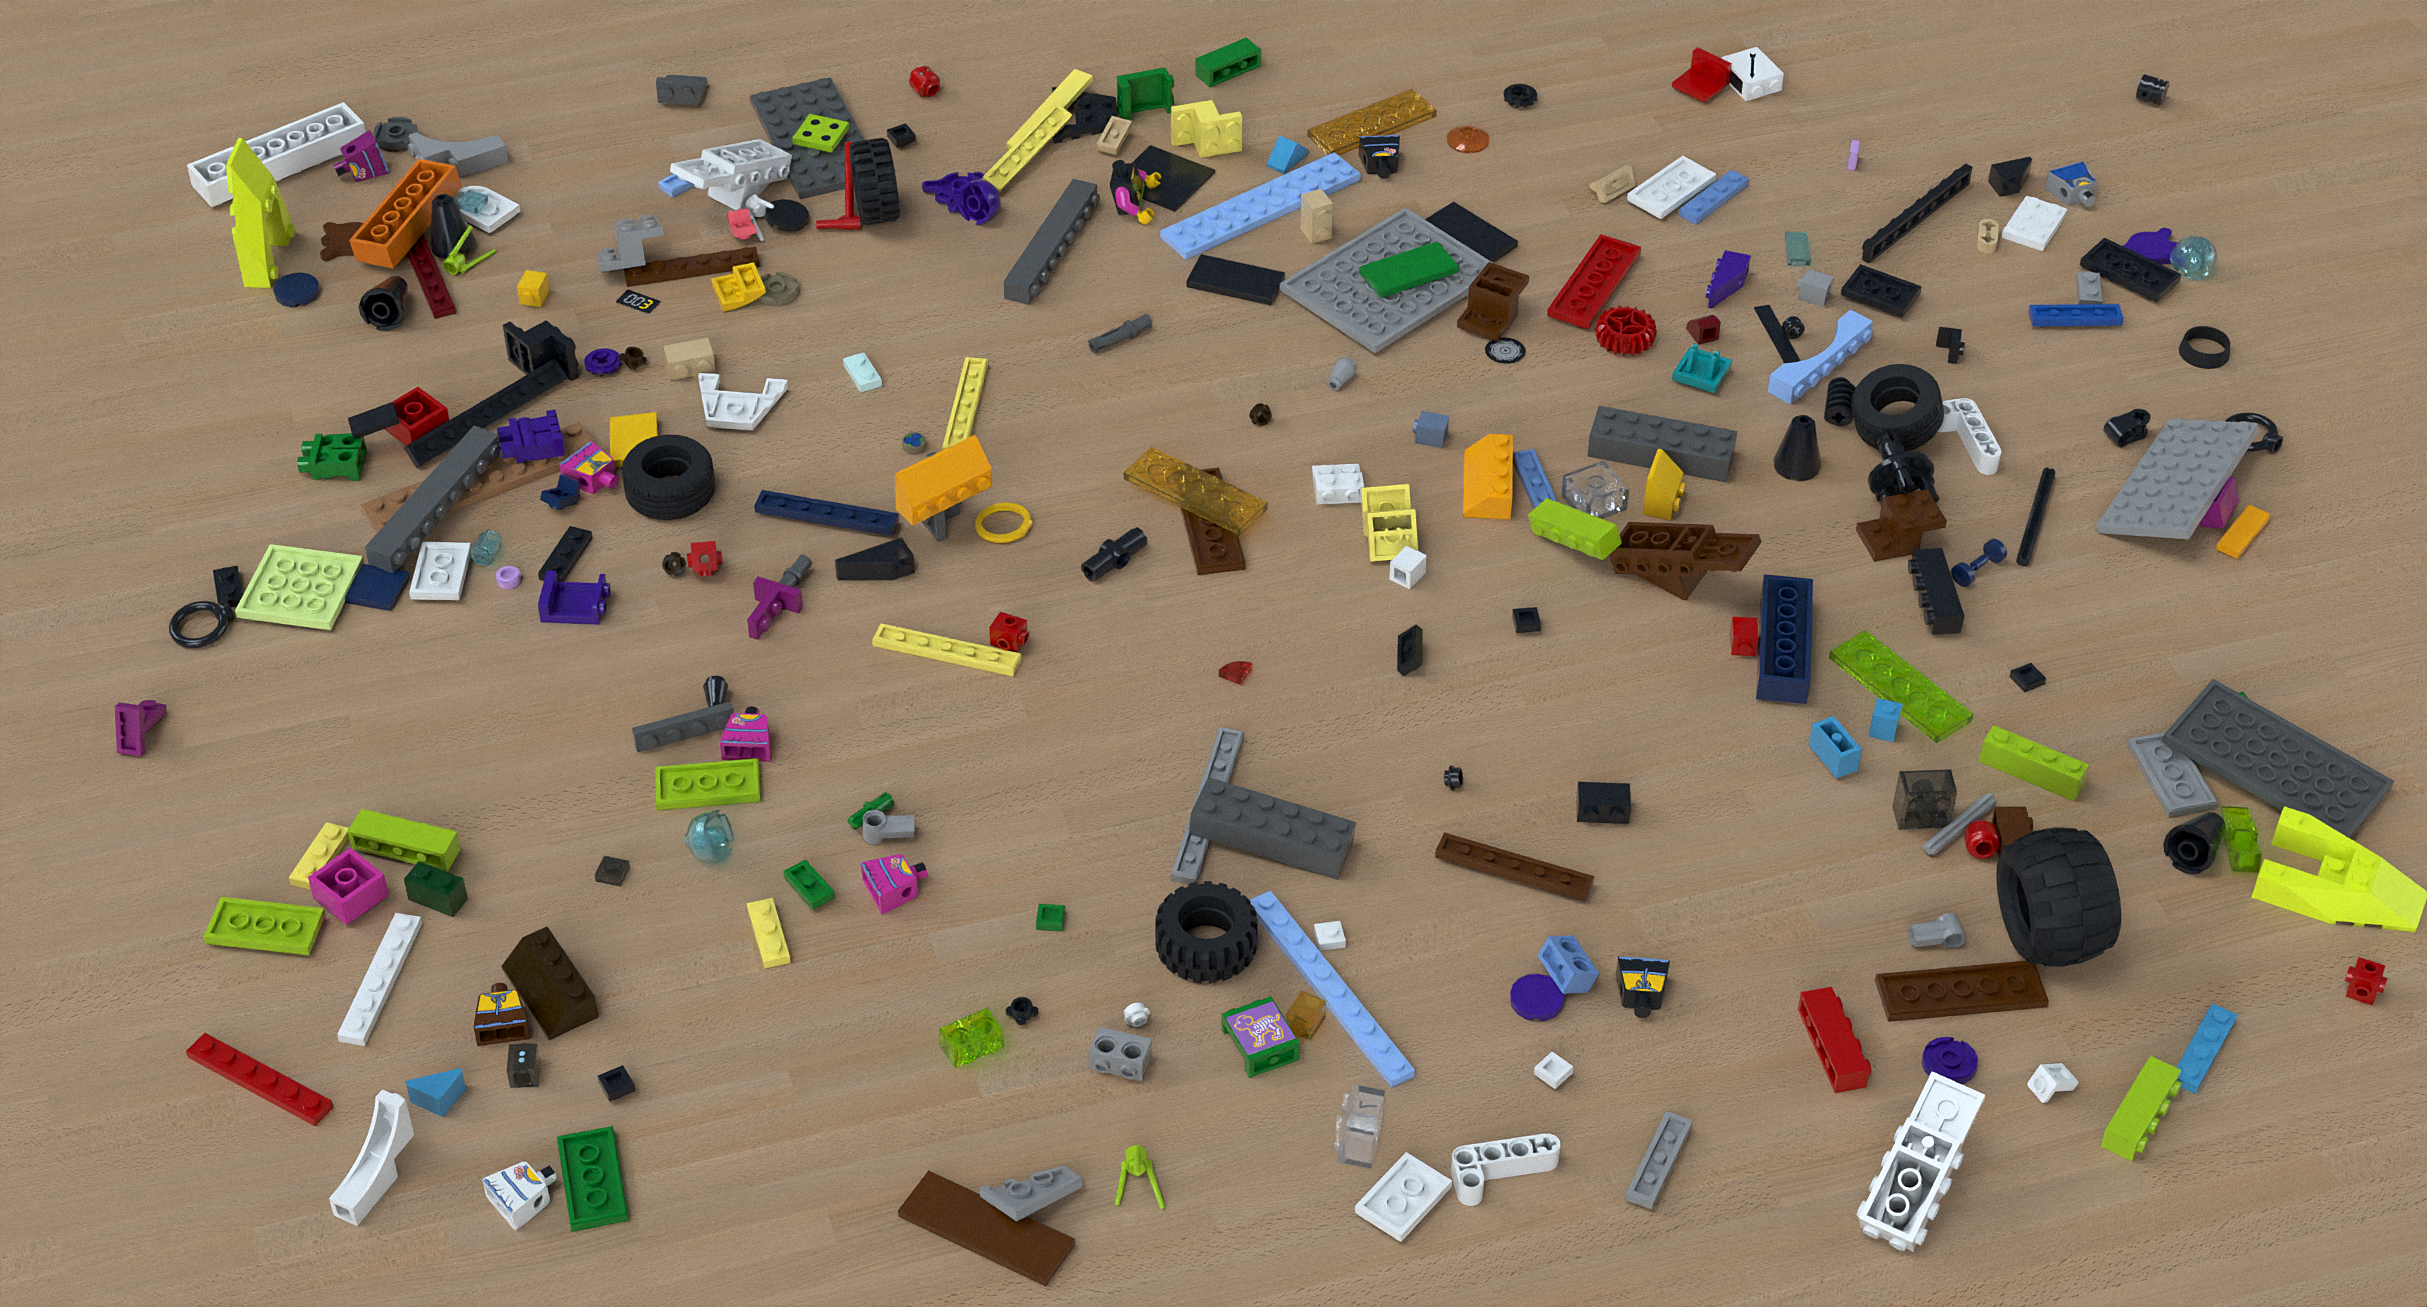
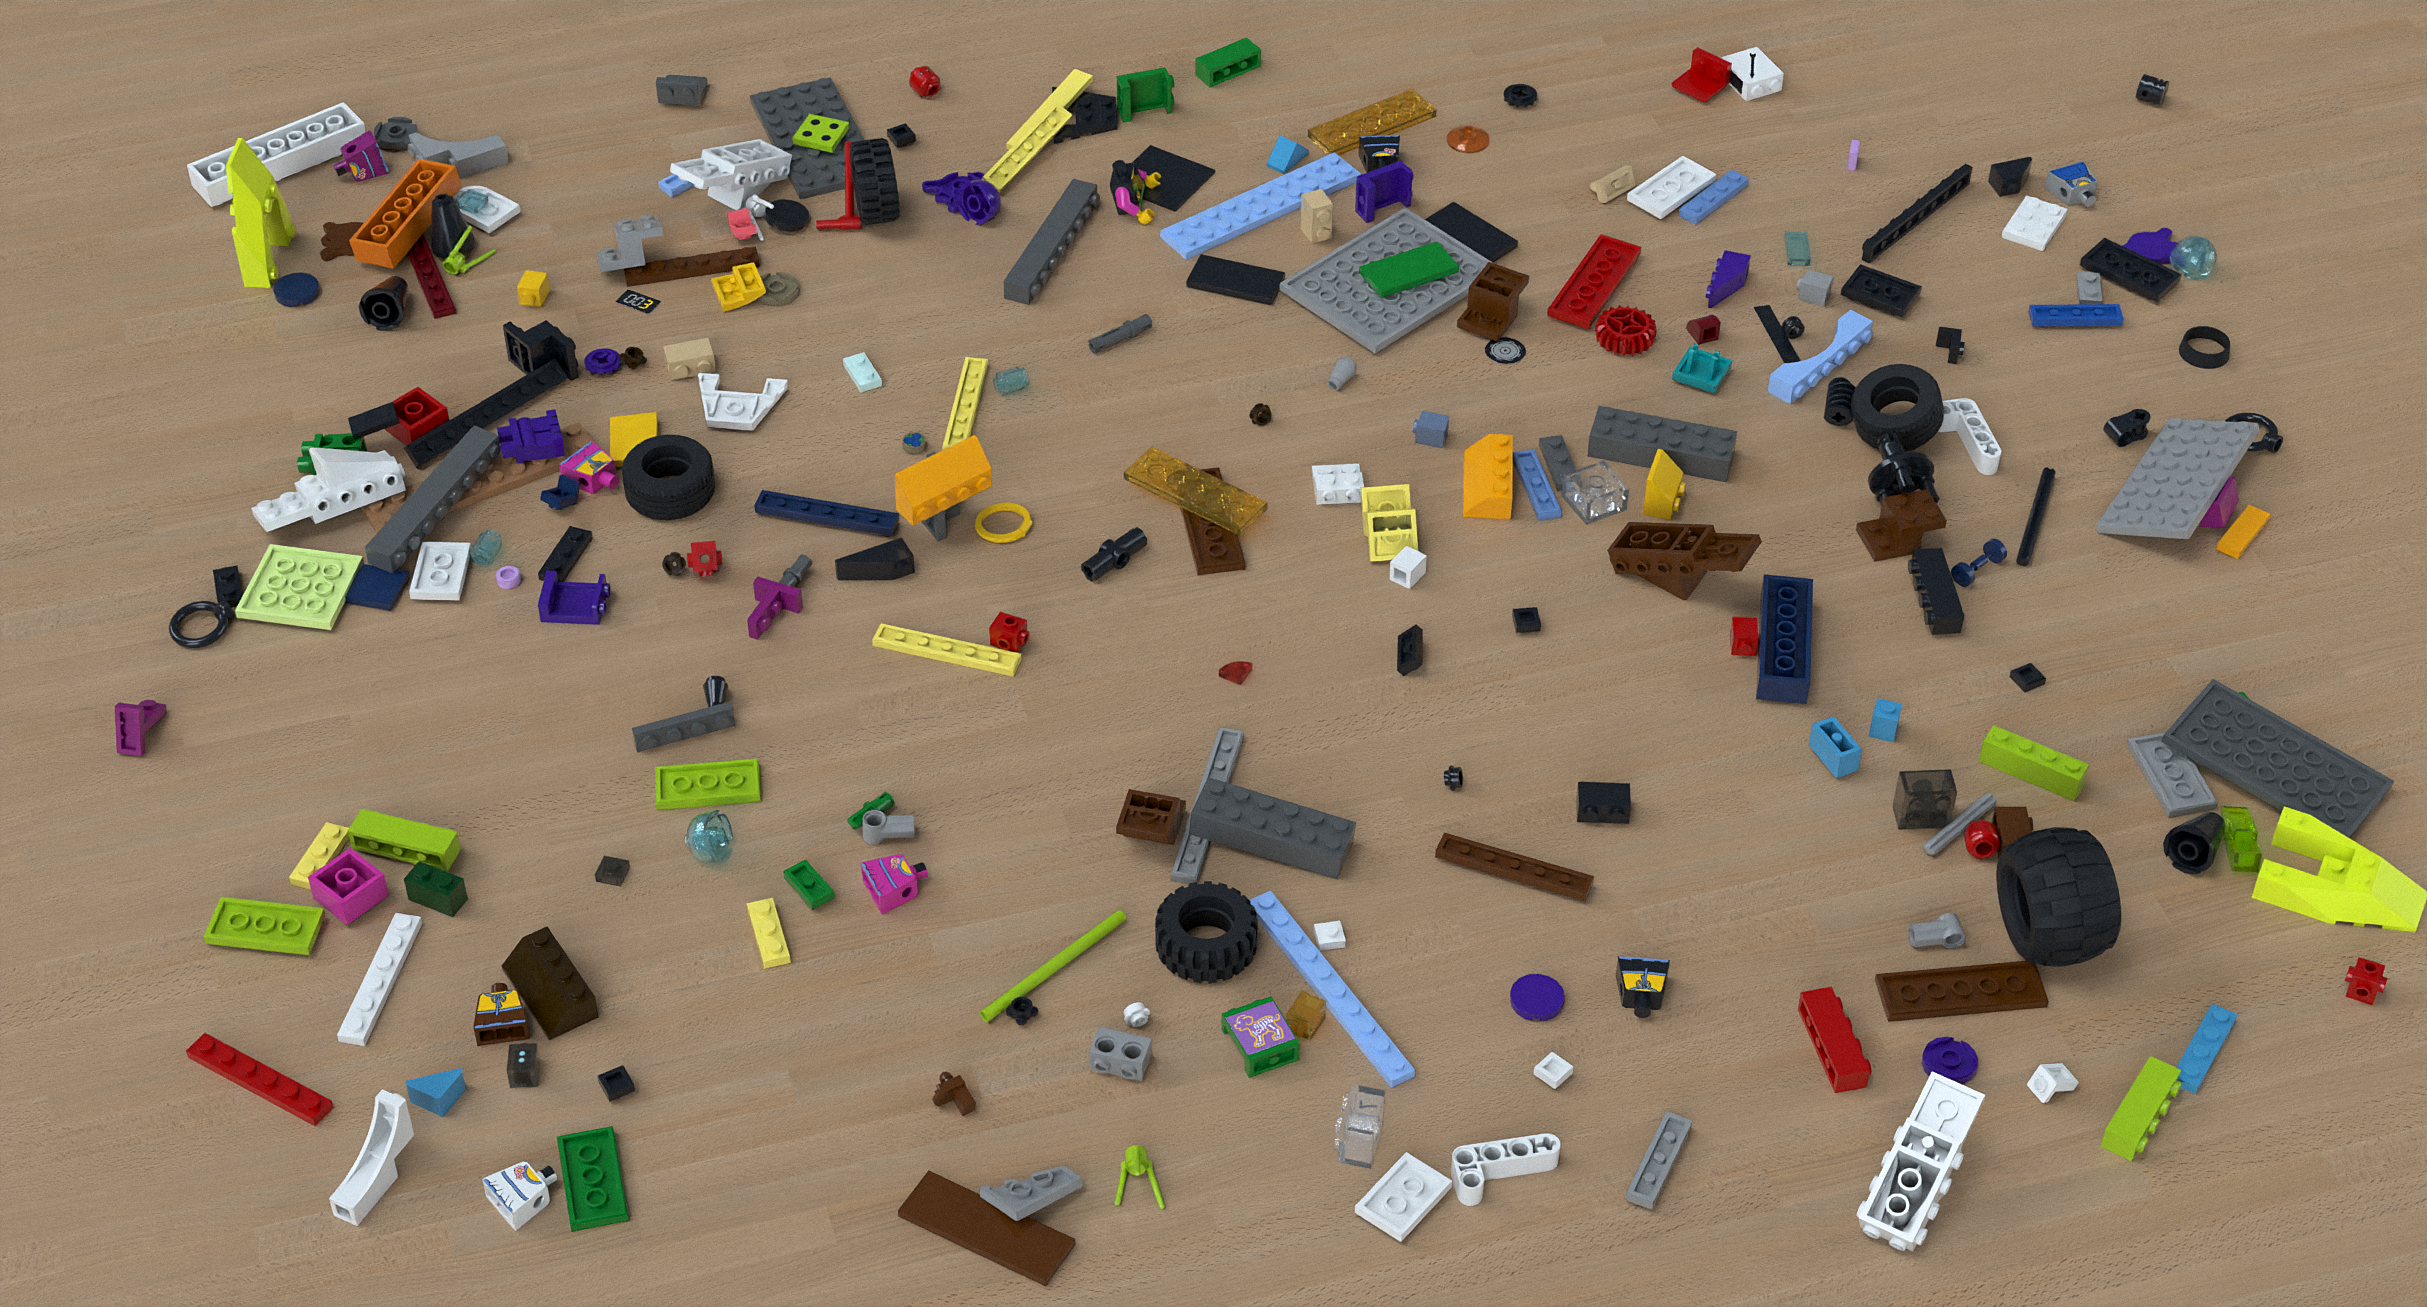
dark pink torso [720,706,771,762] -> none
clear neon green brick [939,1007,1004,1068] -> none
green tile [1036,904,1065,931] -> none
tan plate [1096,116,1132,155] -> none
light yellow bracket [1171,100,1242,158] -> none
lime brick [1528,498,1622,560] -> none
medium blue brick [1537,936,1599,994] -> none
black cone [1774,415,1821,481] -> none
clear neon green plate [1829,630,1973,743] -> none
tan beam [1976,219,1999,253] -> none
none -> white wedge [251,447,406,532]
none -> reddish brown piece [932,1071,976,1116]
none -> lime piece [979,910,1127,1022]
none -> clear light blue brick [993,367,1029,395]
none -> reddish brown bracket [1116,789,1186,845]
none -> dark purple panel [1355,161,1414,223]
none -> dark grey plate [1539,435,1581,491]

